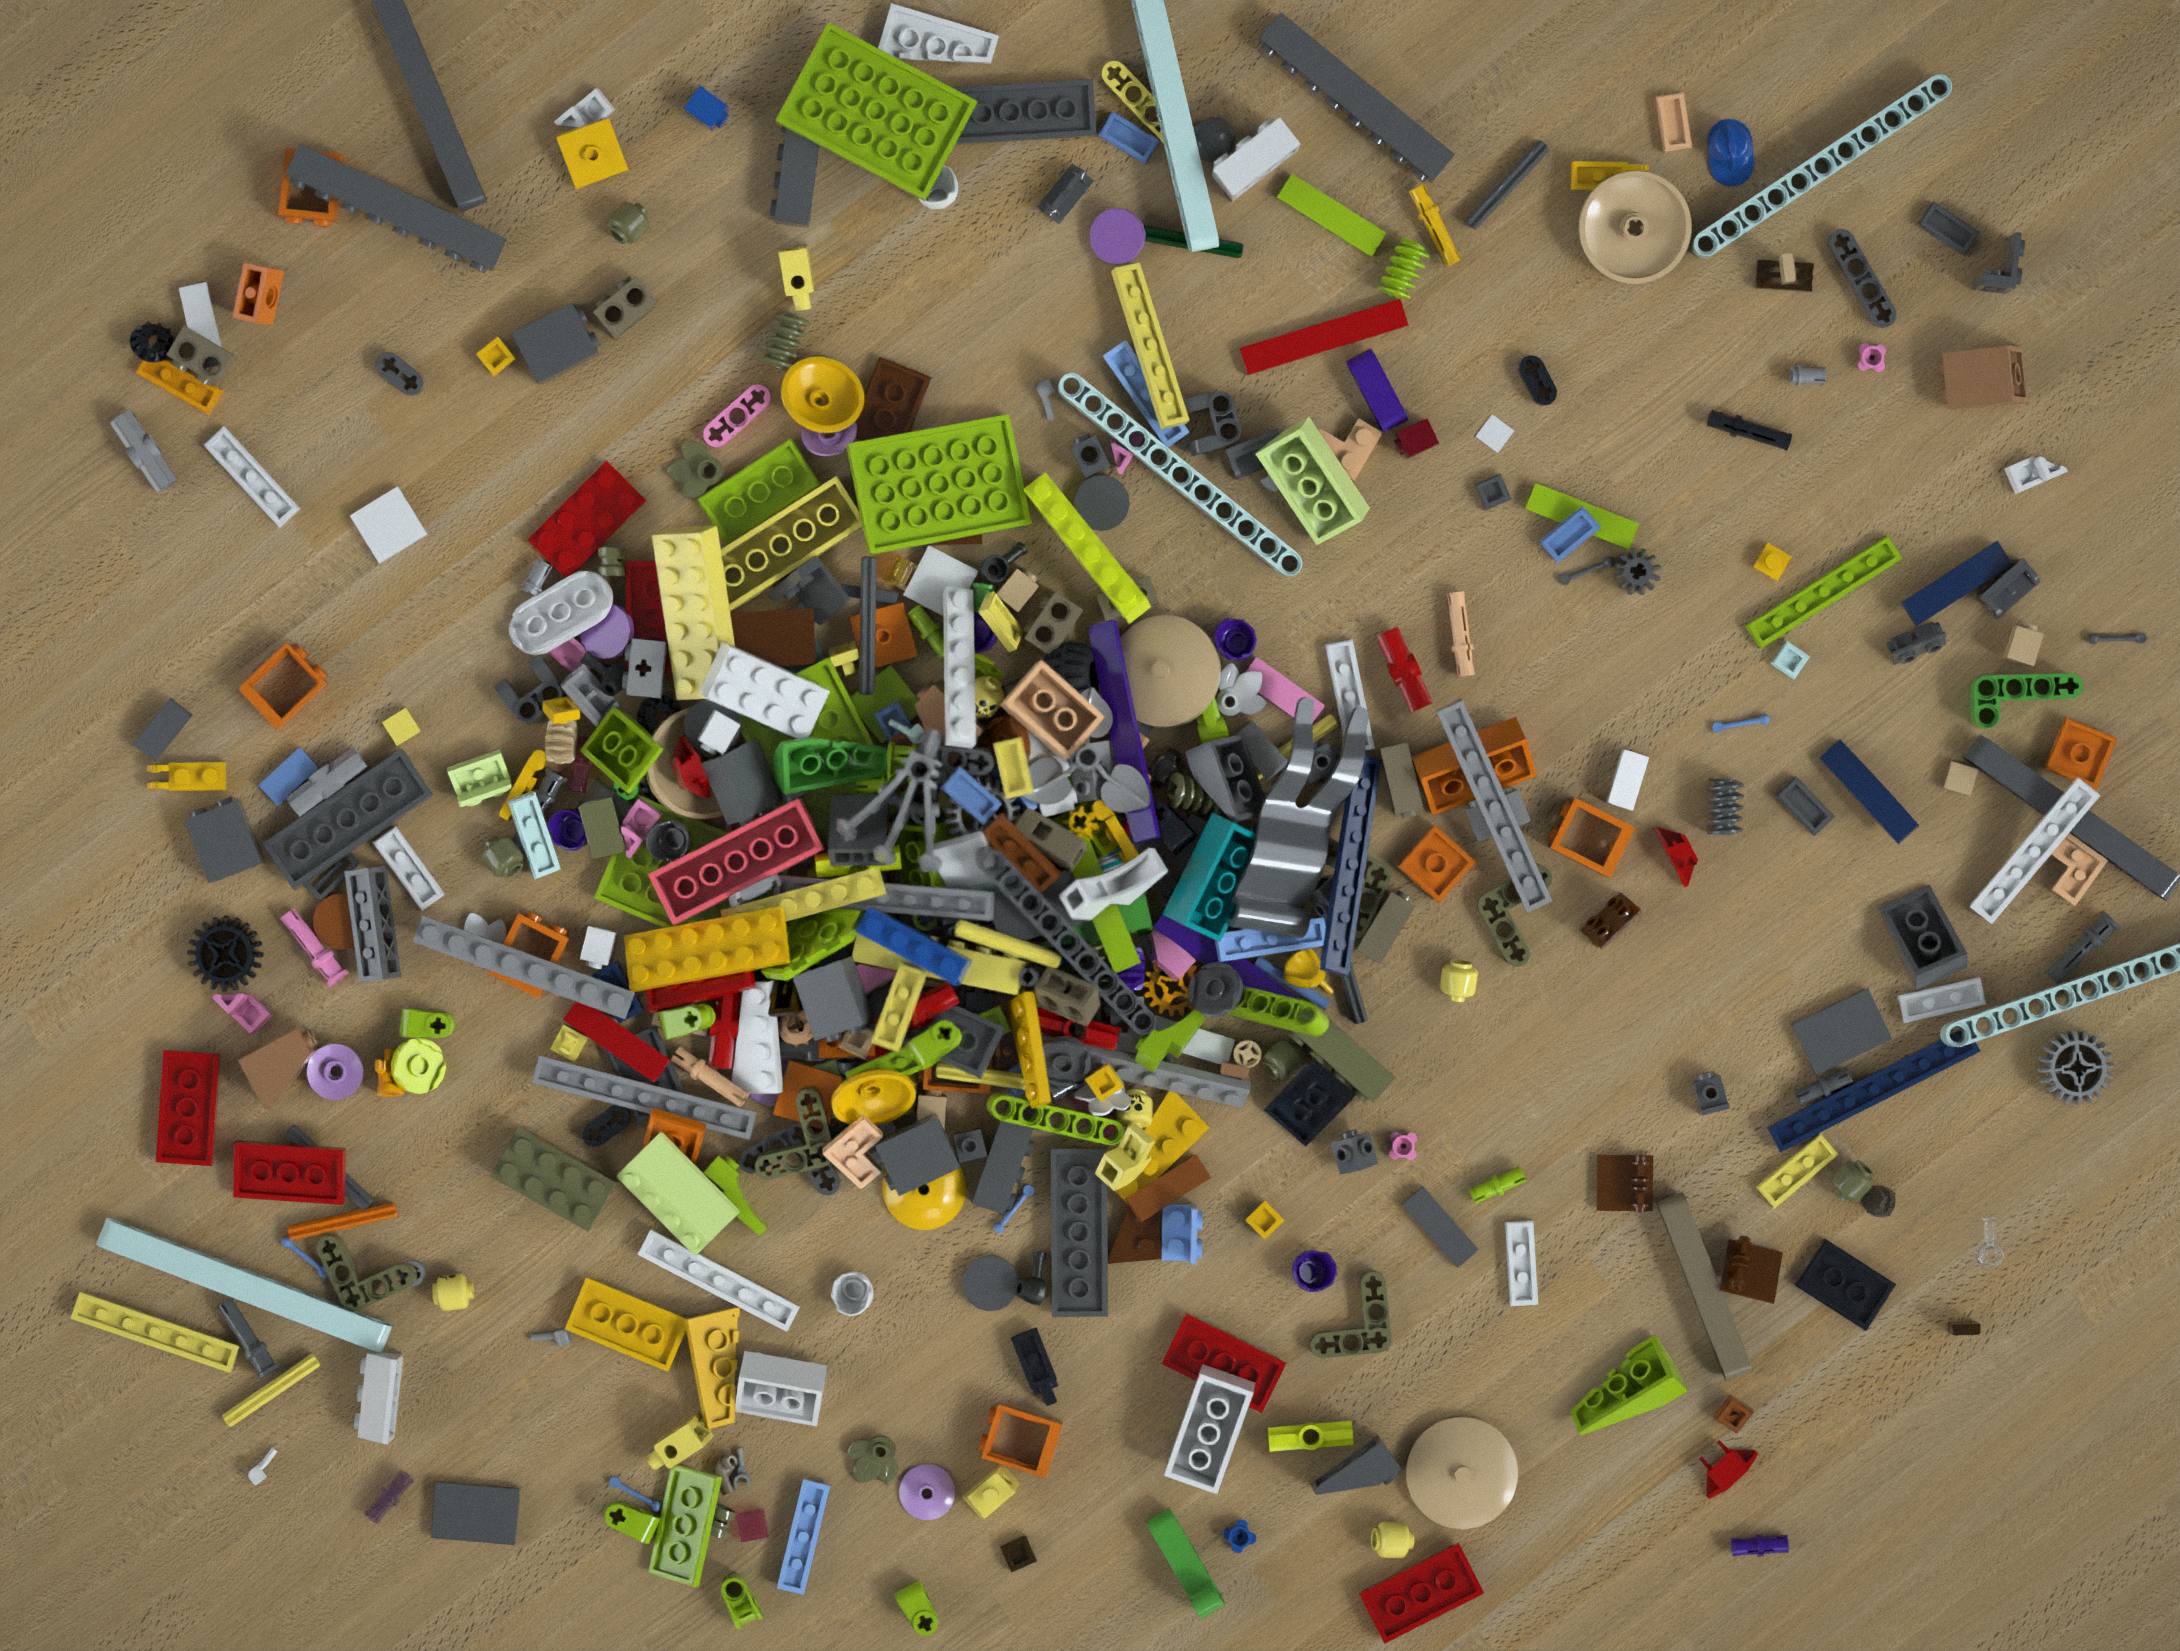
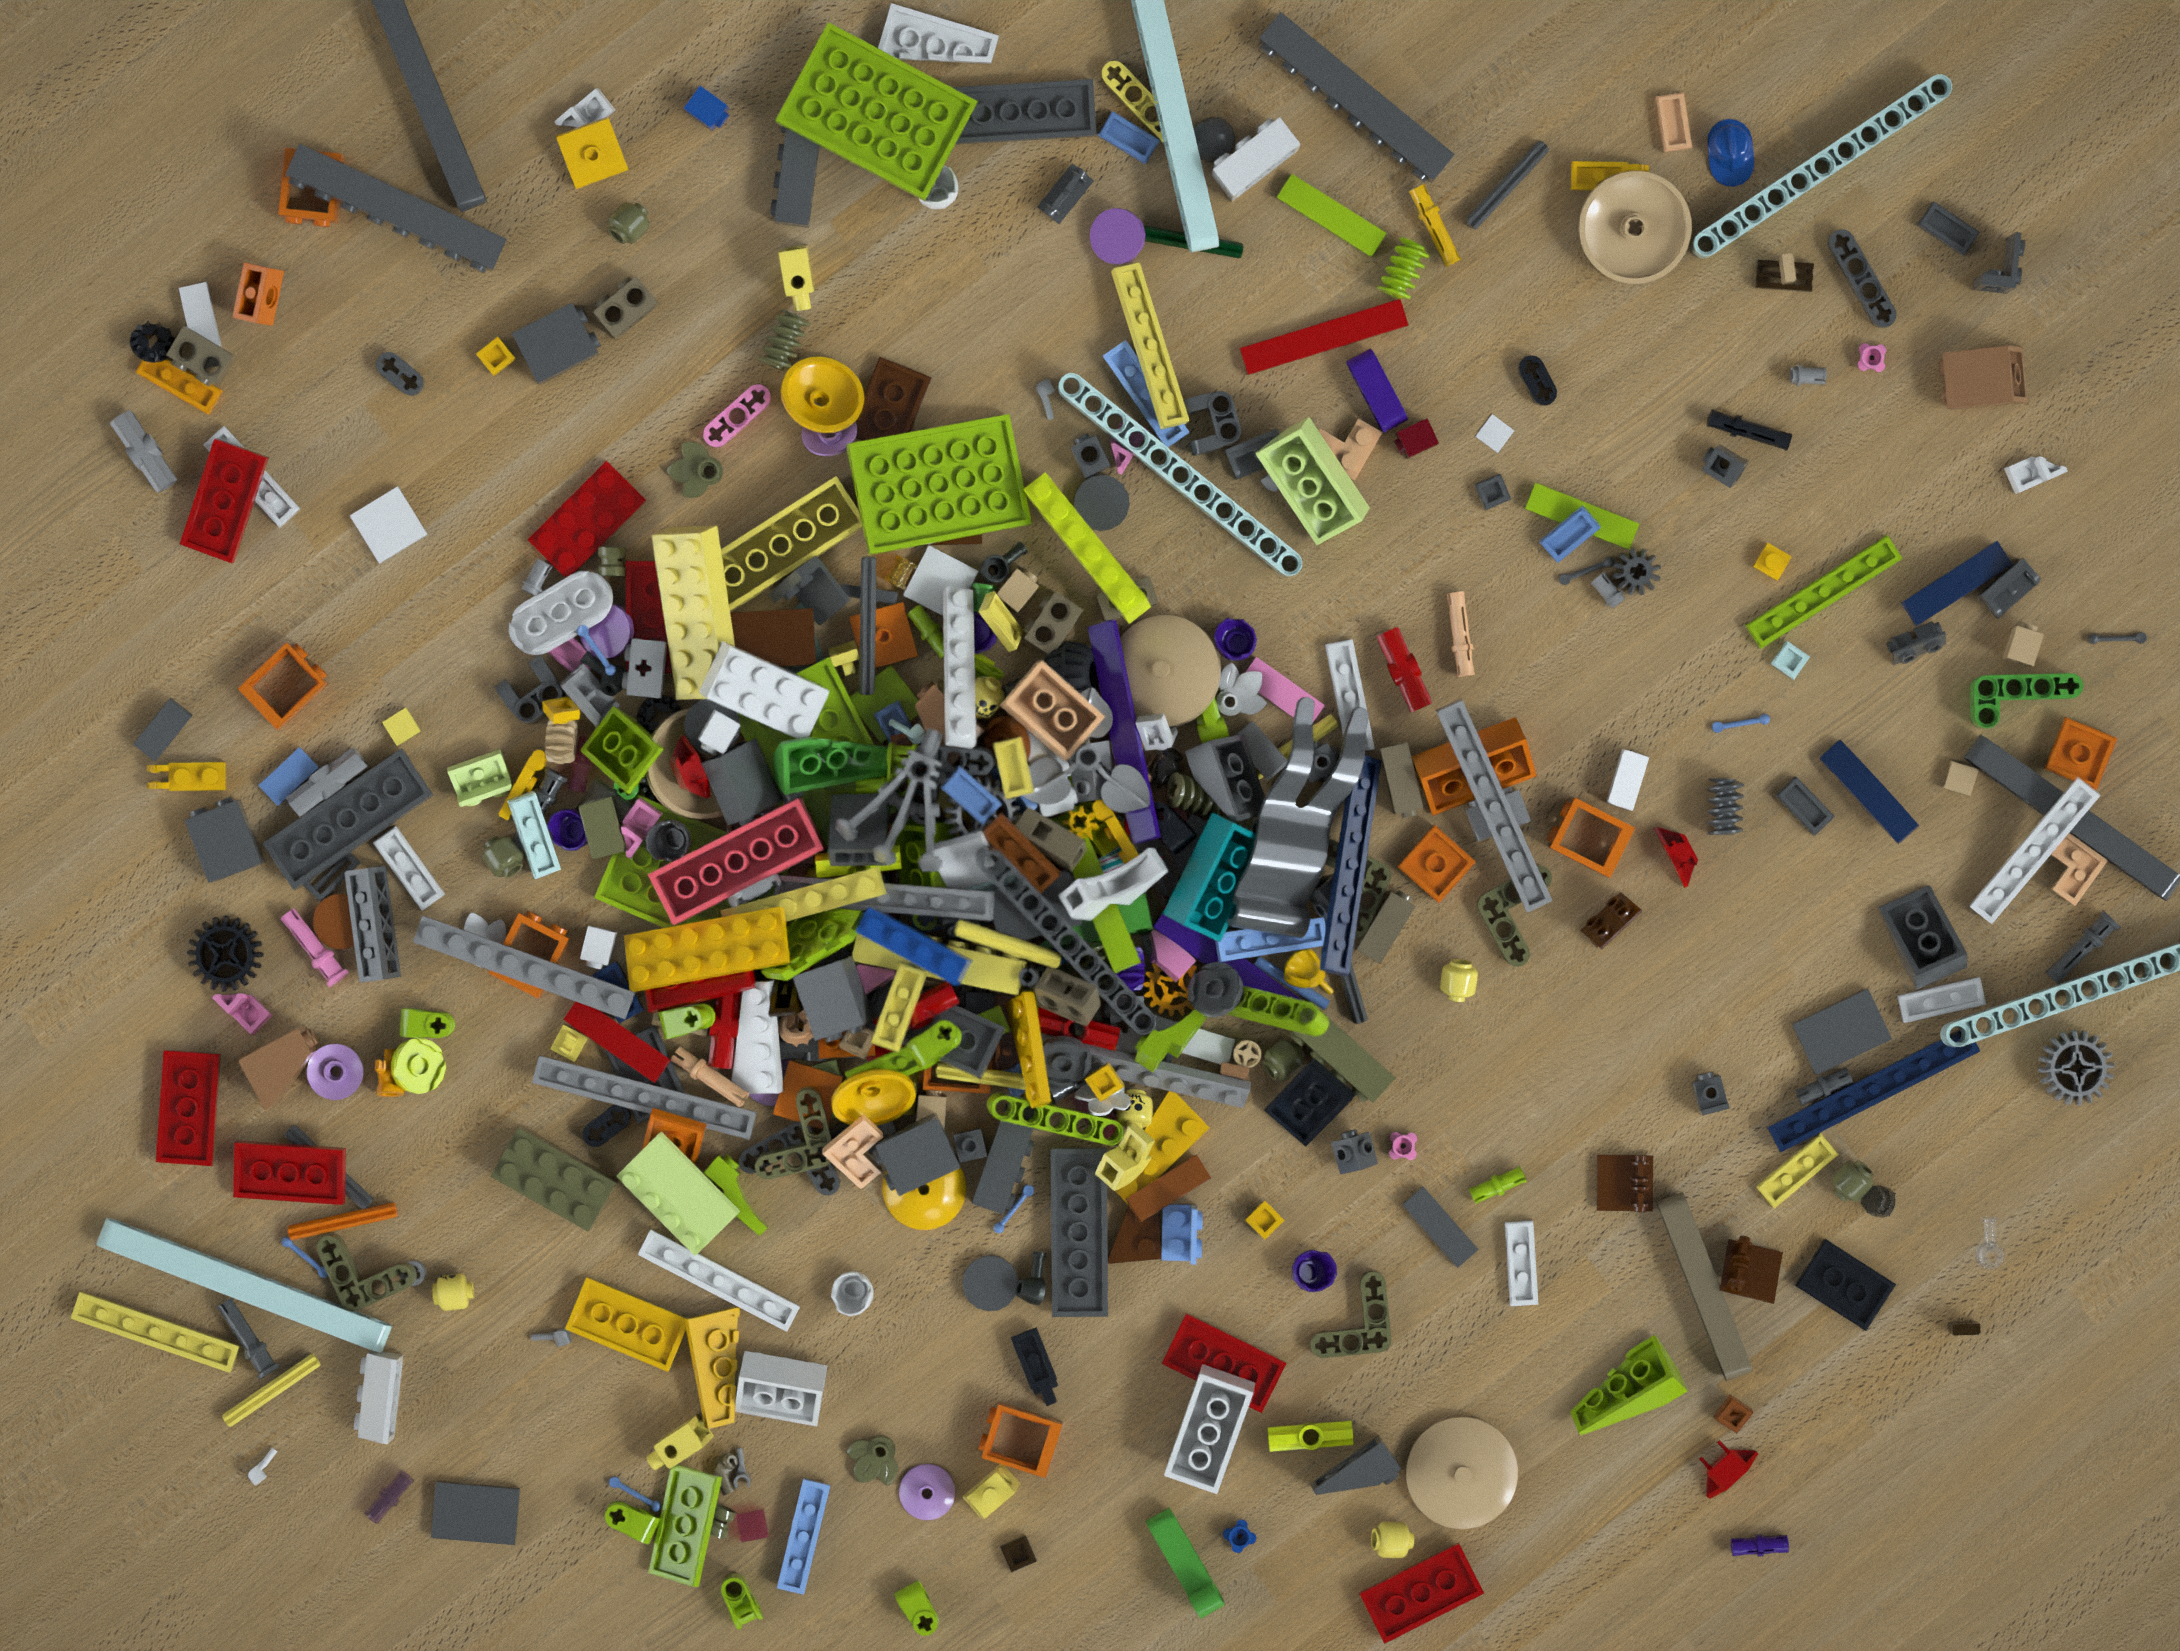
lime tile [697,438,821,545] -> none
dark grey hinge [838,1058,861,1079] -> none
none -> red plate [179,438,269,564]
none -> medium blue hinge [577,625,616,675]
none -> white bracket [1135,713,1178,750]
none -> light grey pin [1590,572,1625,609]
none -> dark grey brick [1702,444,1749,488]

